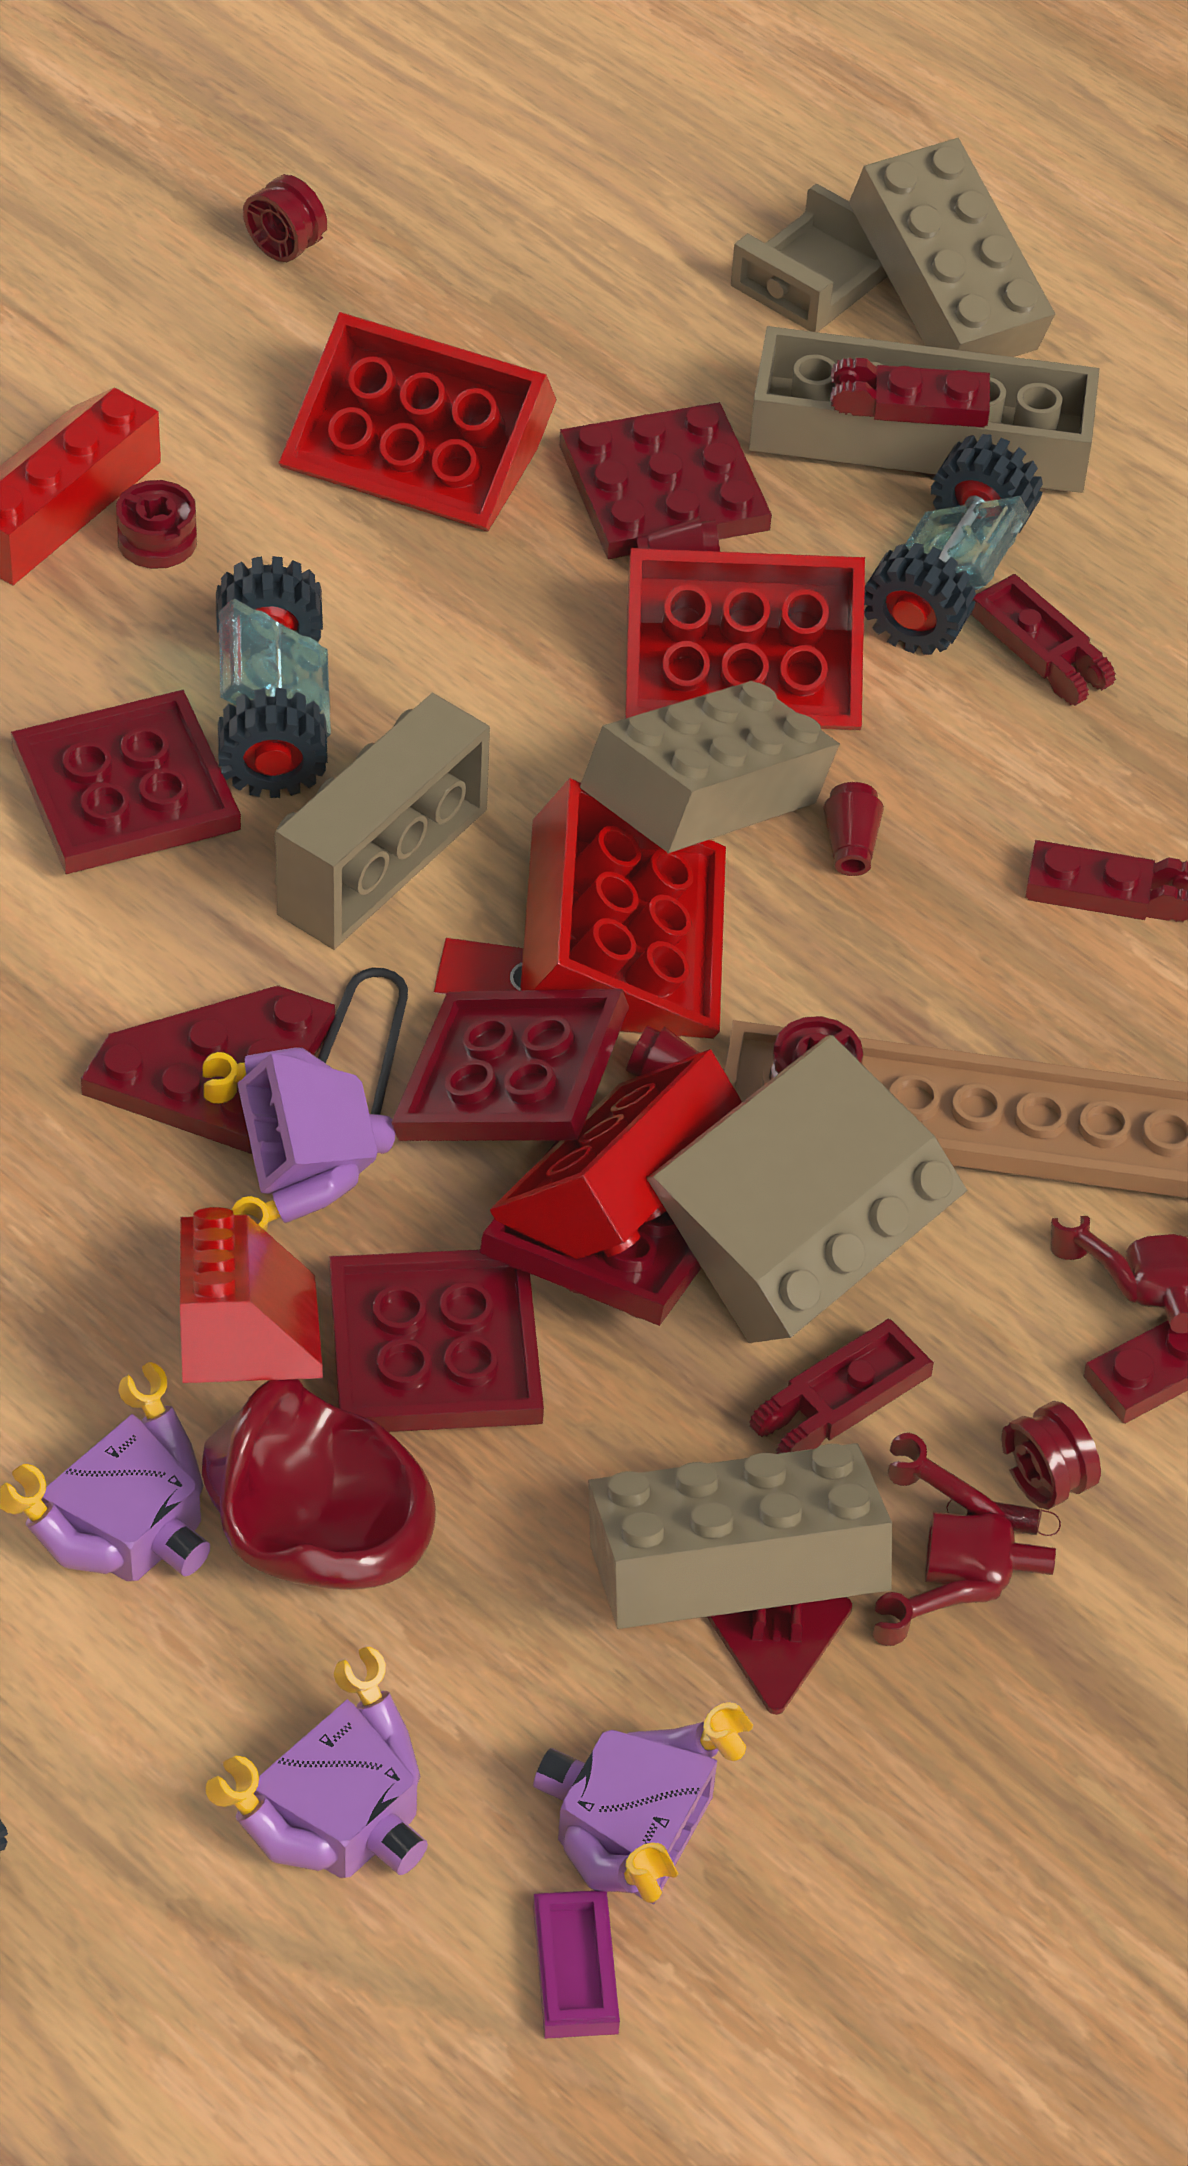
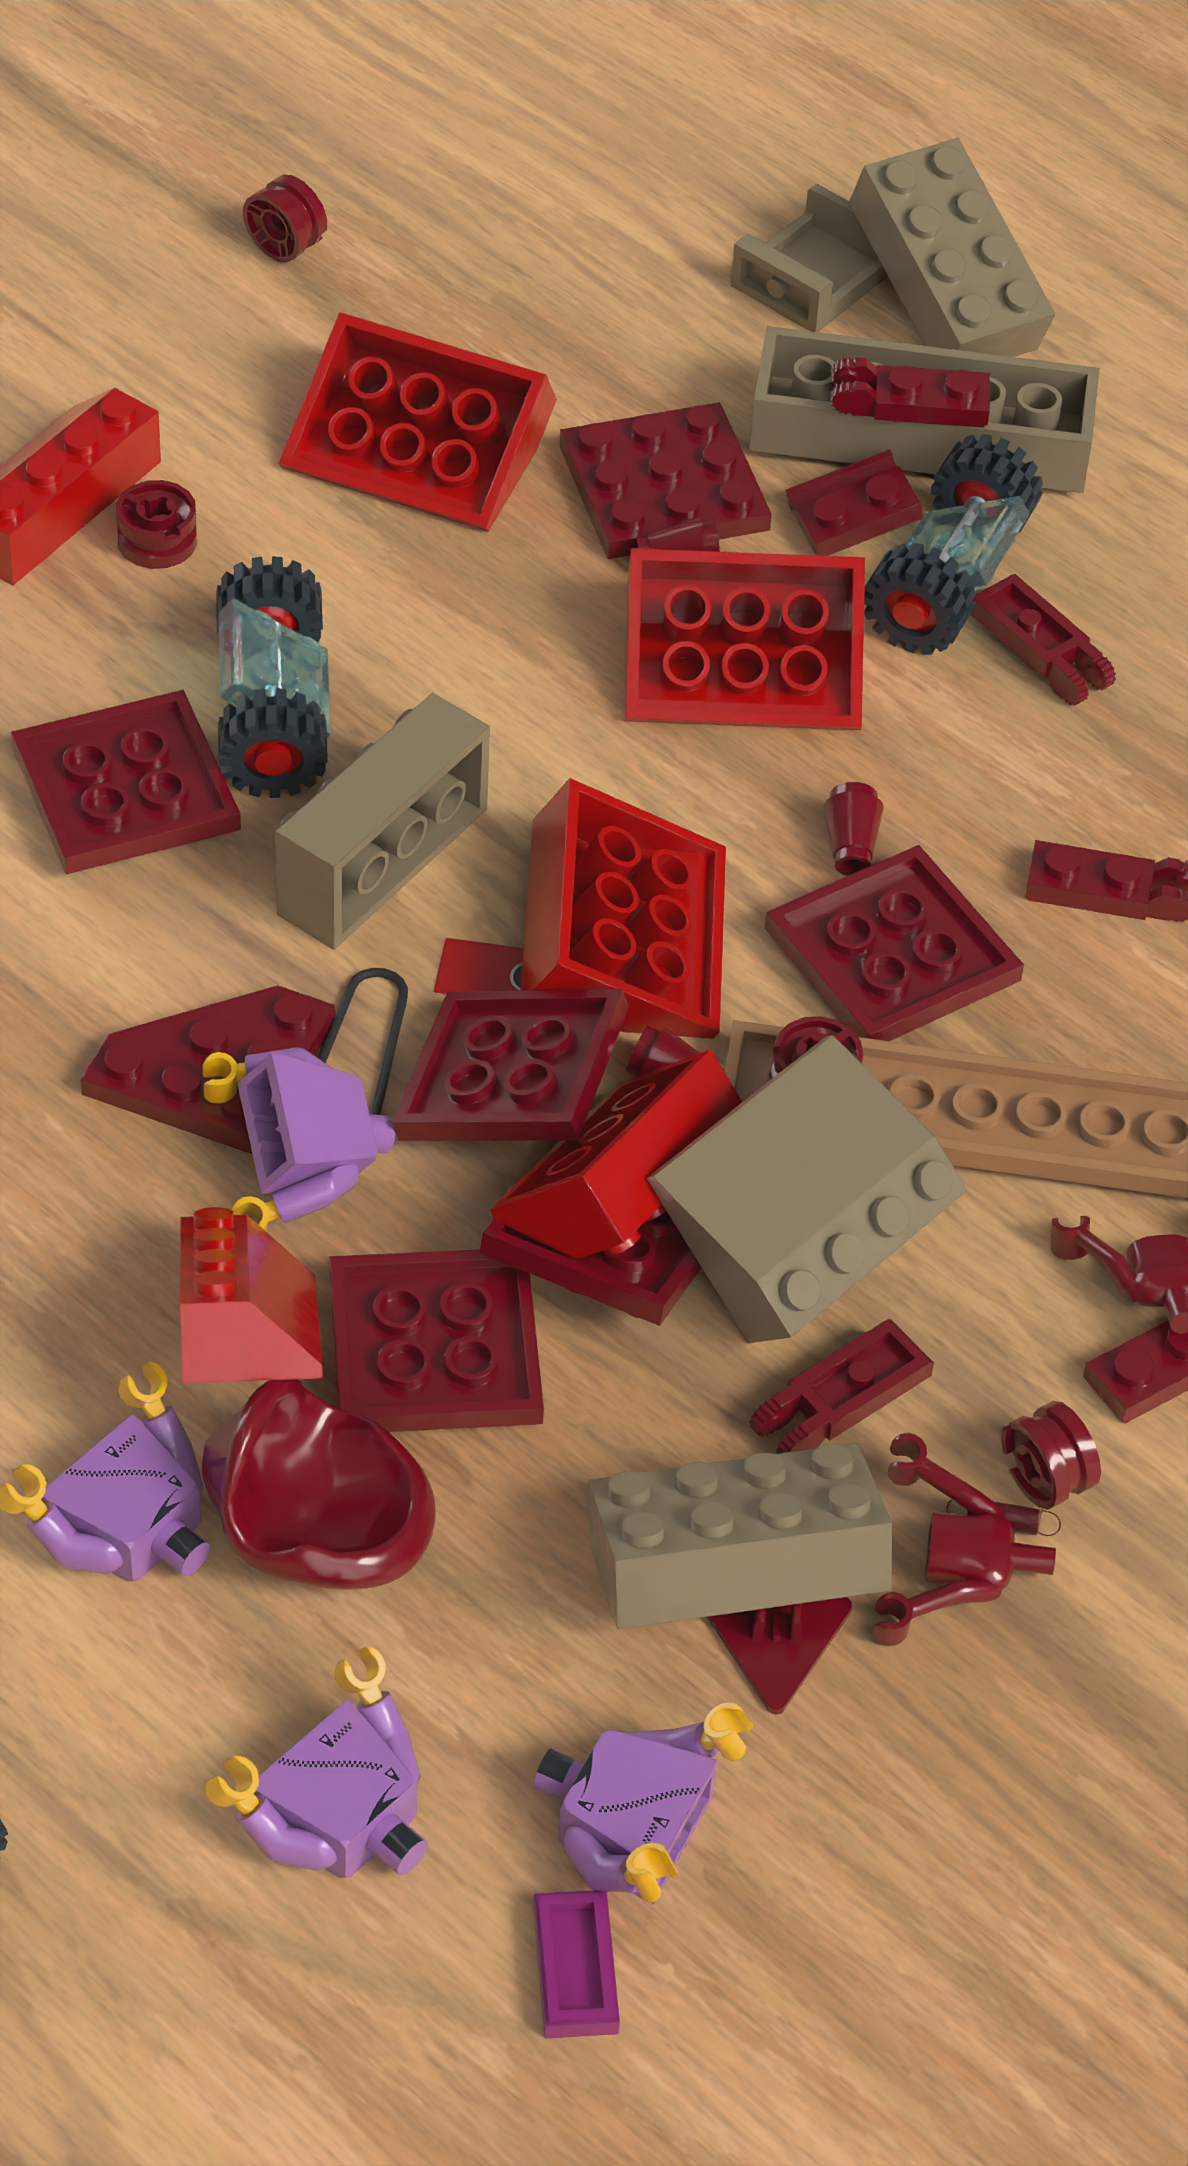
dark tan brick [580,681,840,853] -> none
none -> dark red plate [765,845,1024,1041]
none -> dark red plate [785,449,923,556]

